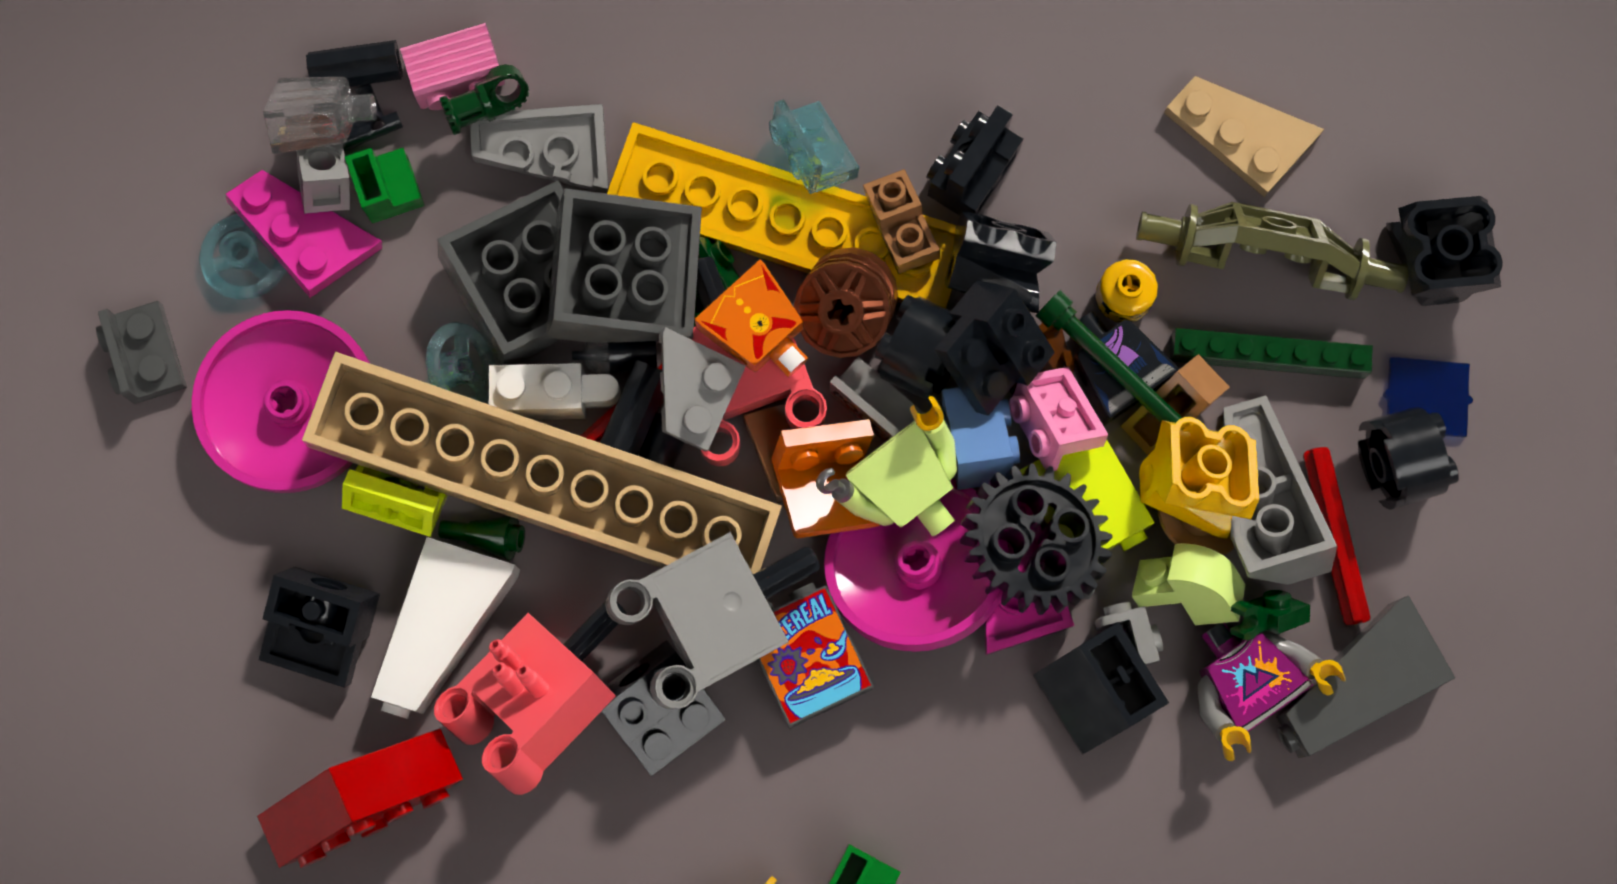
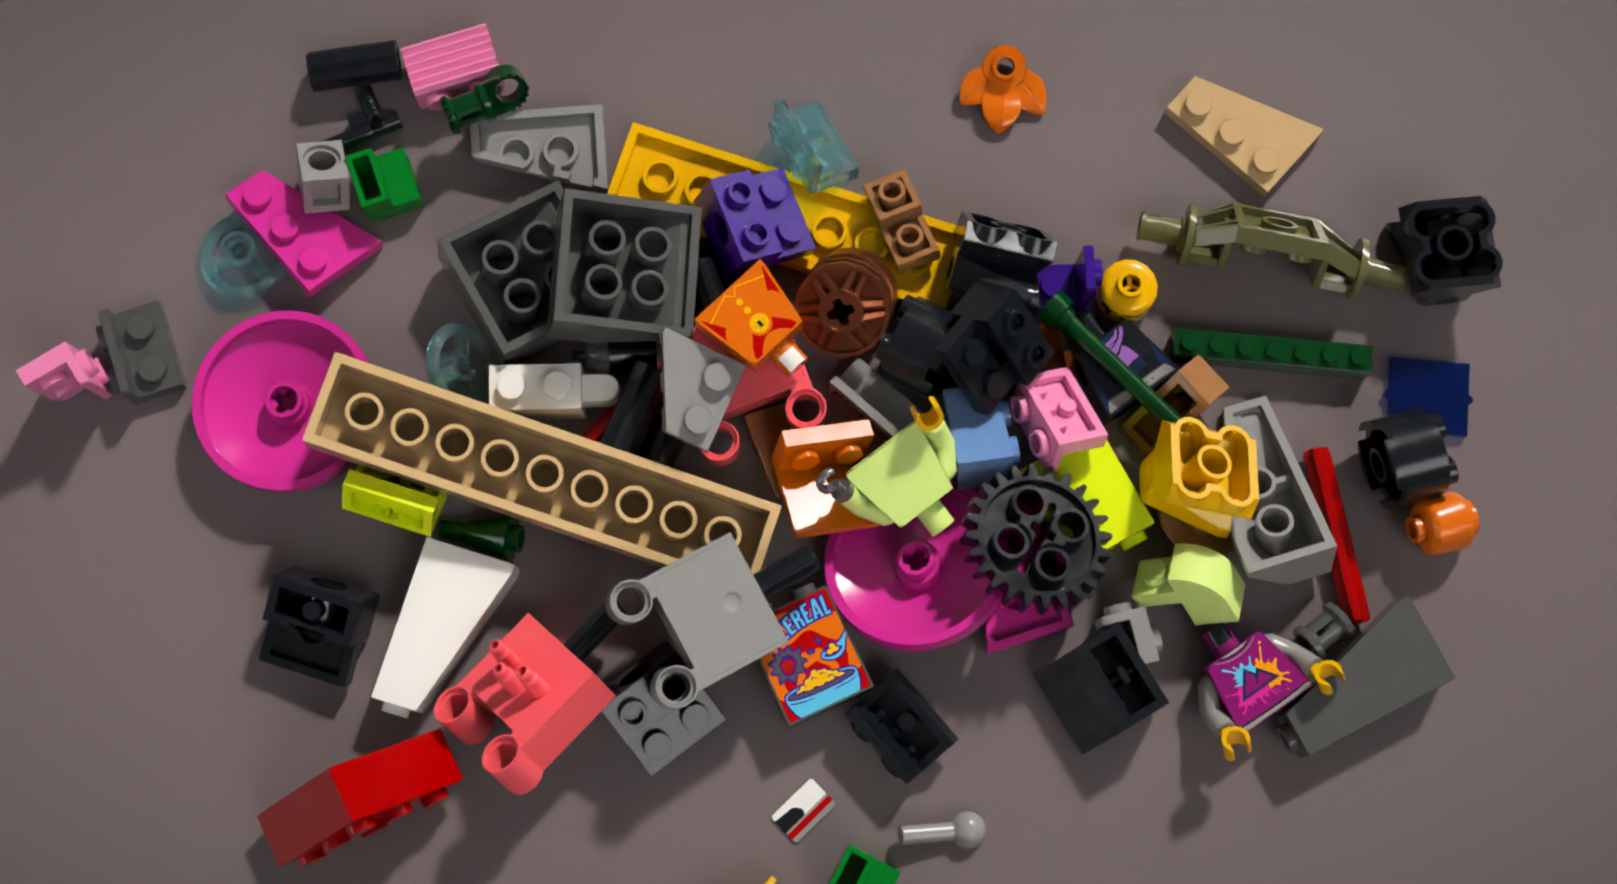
clear torso [263,77,377,154] -> none
black brick [926,105,1023,216] -> none
dark green plate [1230,590,1310,640] -> none
none -> bright pink bracket [15,342,113,401]
none -> dark purple brick [693,168,816,283]
none -> sticker [772,779,835,843]
none -> black bracket [846,668,959,784]
none -> light grey bar [898,811,986,849]
none -> orange plate [959,45,1047,134]
none -> dark purple bracket [1030,245,1103,313]
none -> dark grey bush [1293,601,1356,660]
none -> orange head [1405,492,1480,556]

